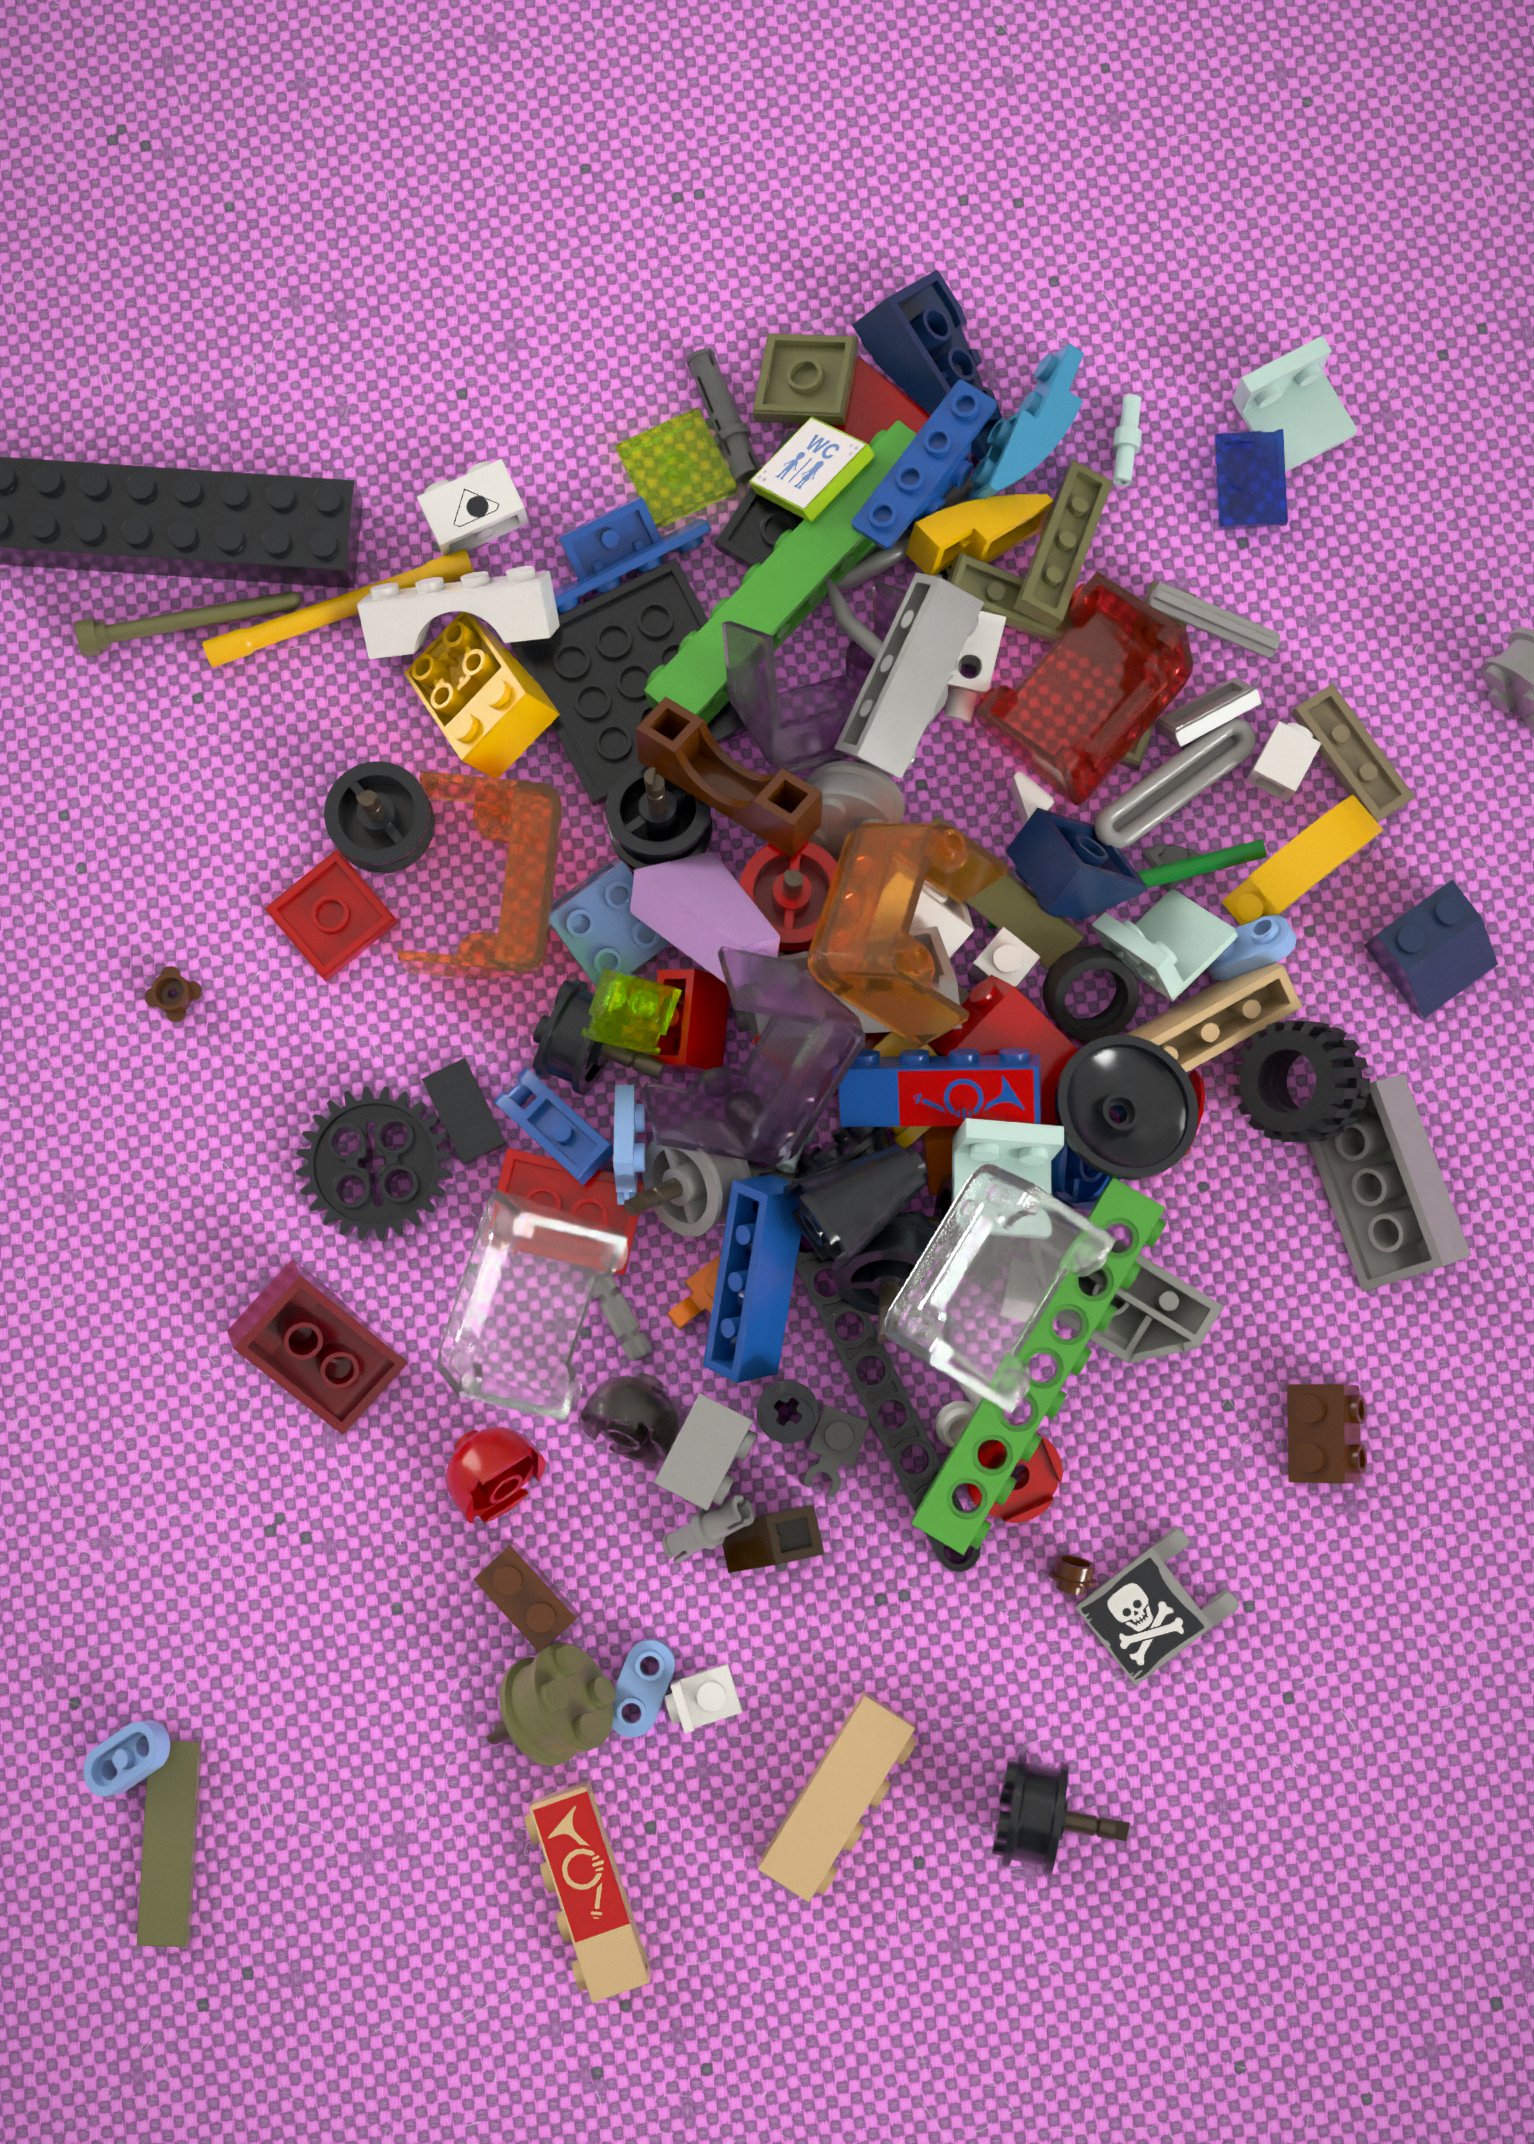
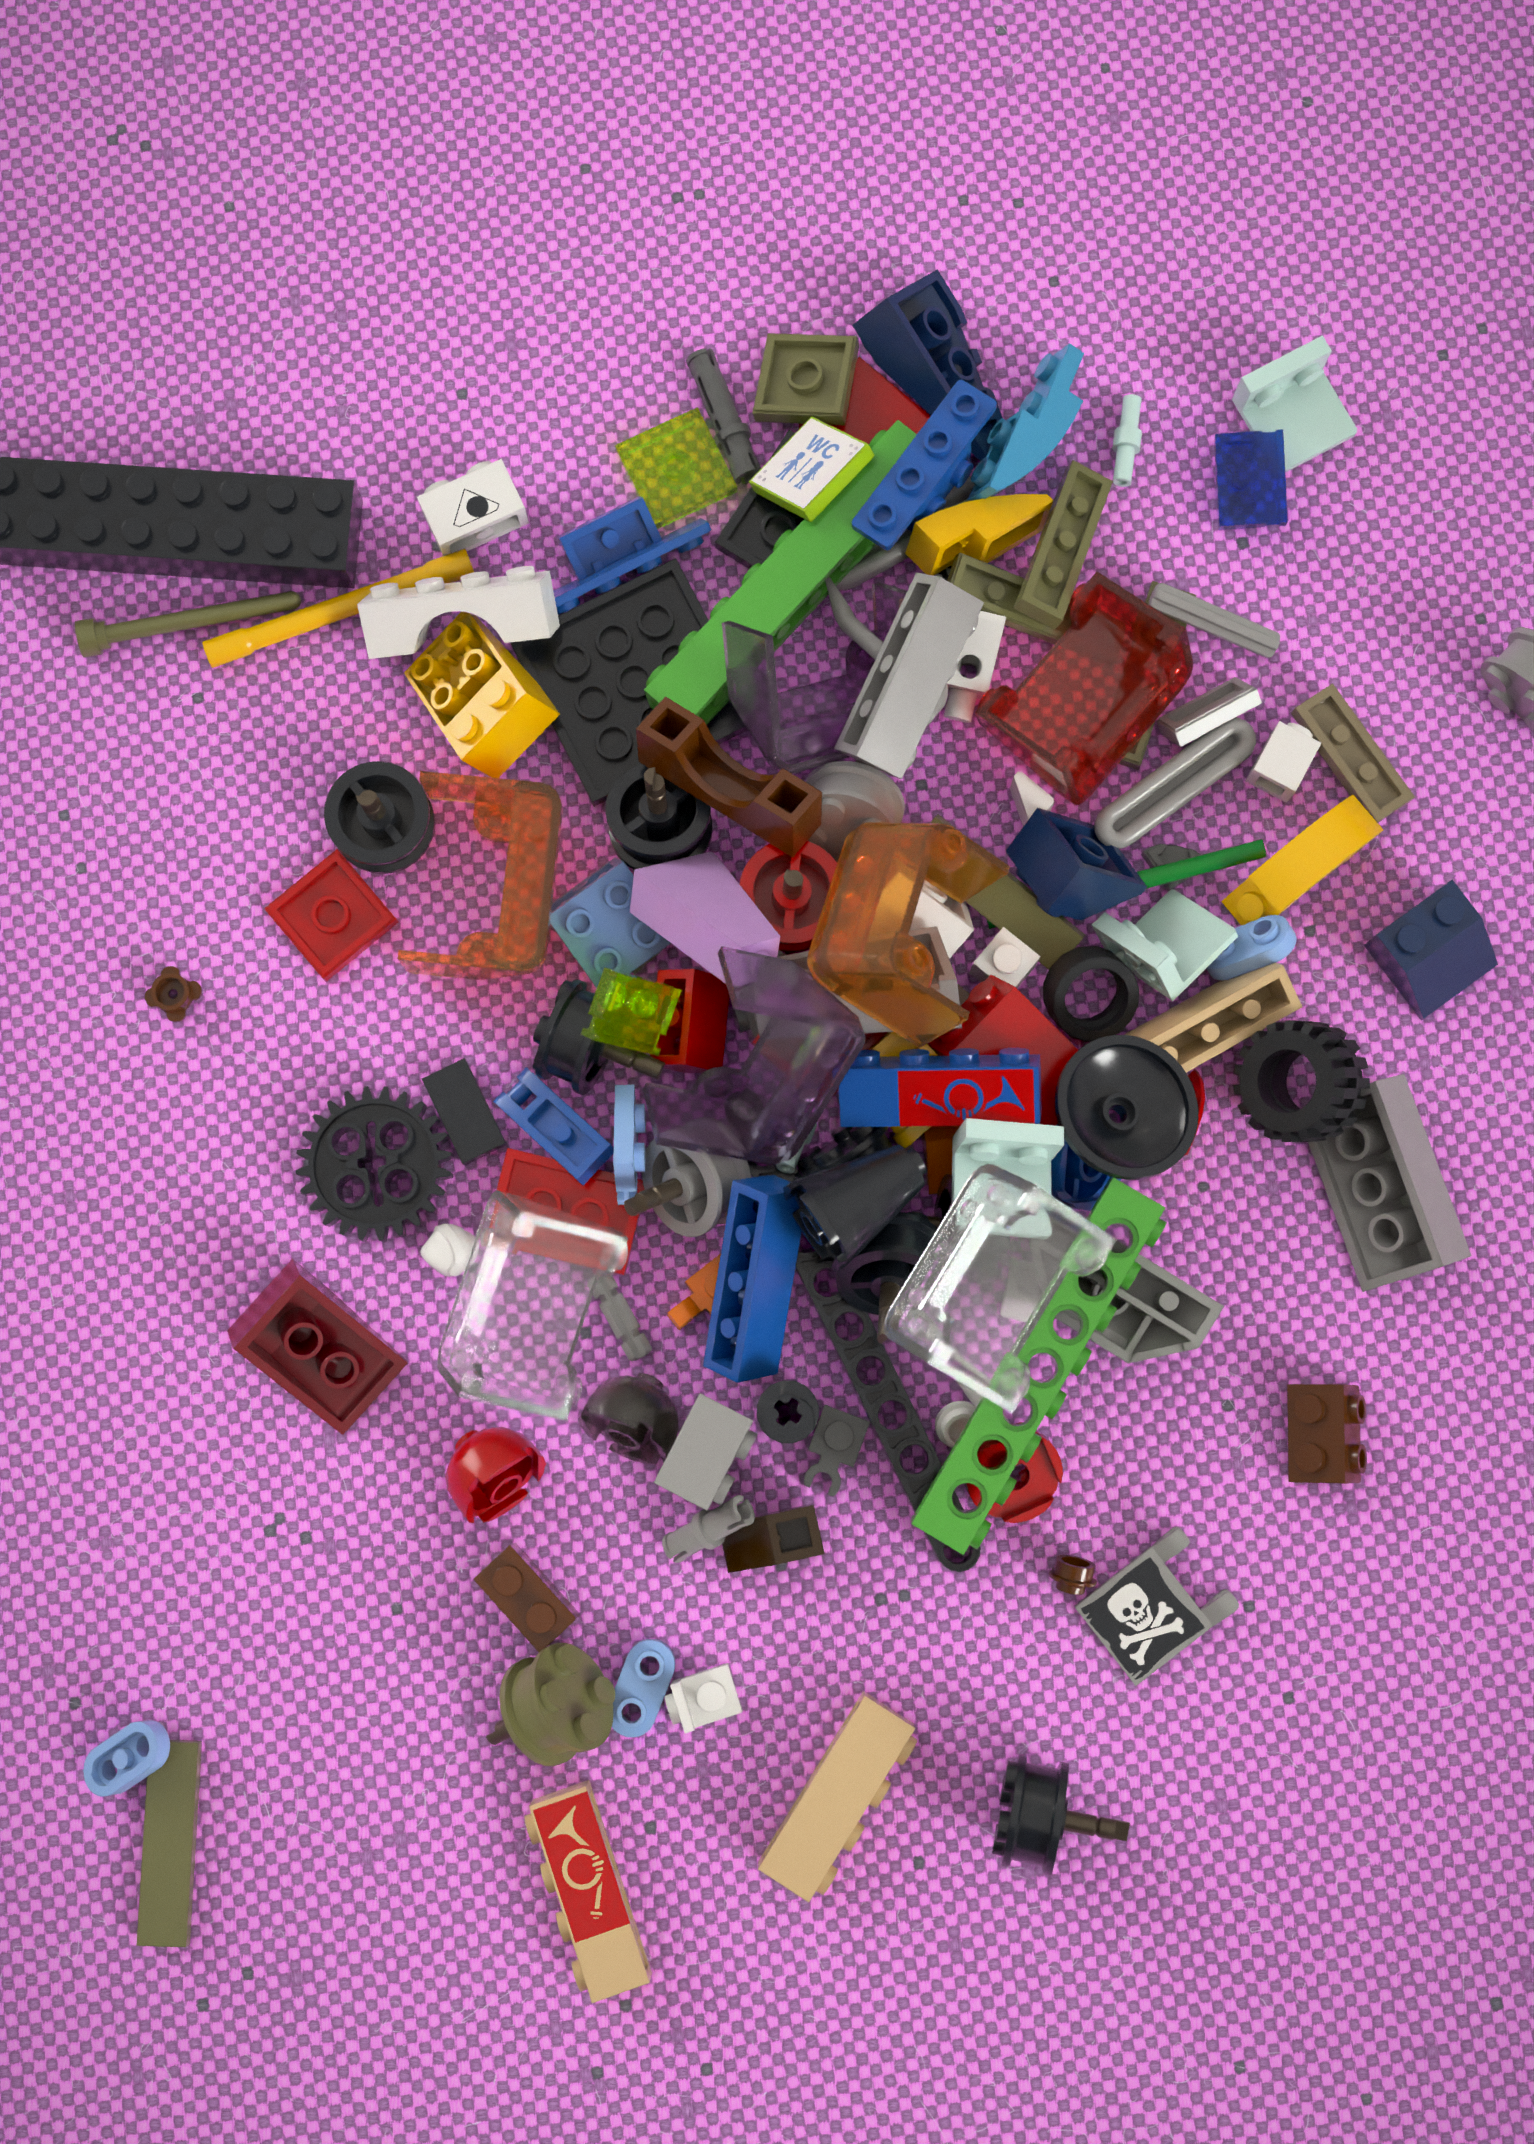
none -> white piece [420,1223,478,1277]

